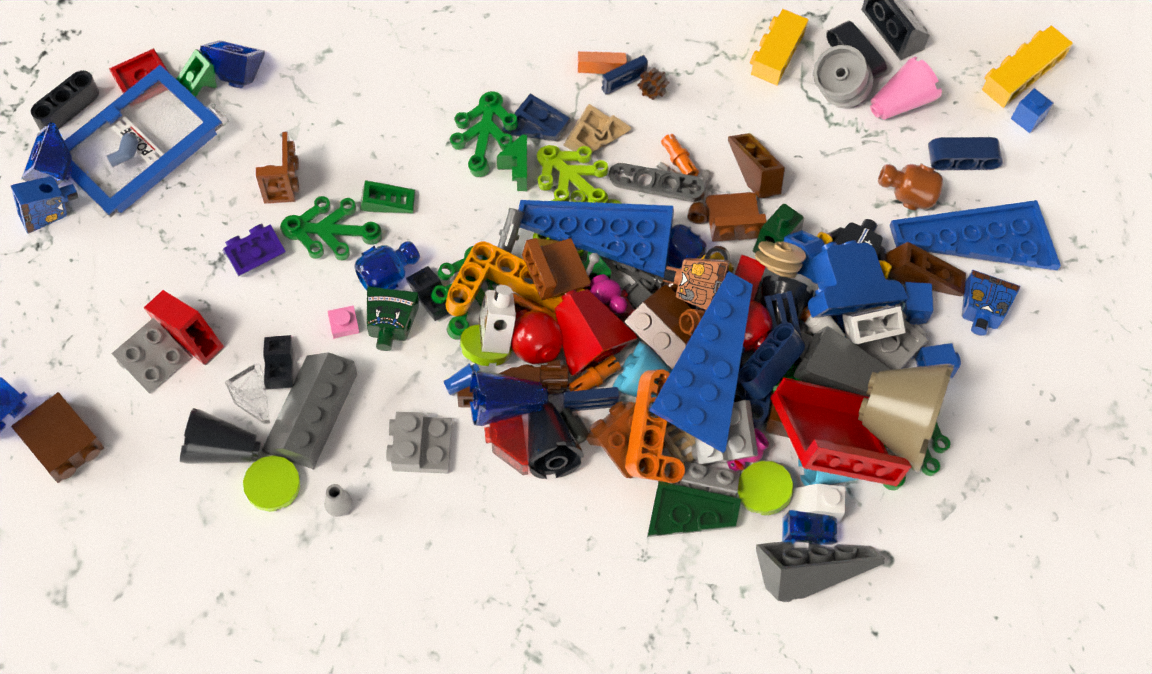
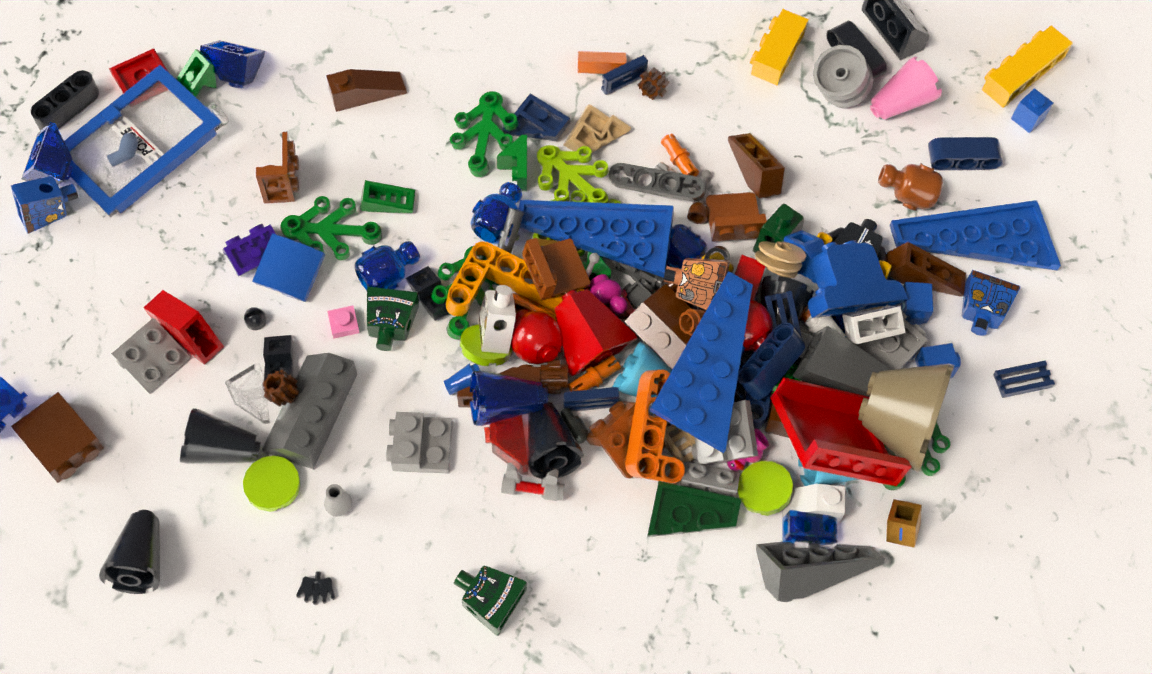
none -> black cone [99,509,160,594]
none -> black hinge [244,307,267,330]
none -> blue slope [252,233,326,302]
none -> reddish brown gear [262,370,299,407]
none -> black piece [296,571,336,605]
none -> reddish brown slope [326,69,407,112]
none -> dark green torso [453,565,527,636]
none -> clear blue piece [470,182,522,244]
none -> light grey piece [501,462,565,501]
none -> pearl gold brick [886,499,922,548]
none -> dark blue tile [993,360,1055,398]

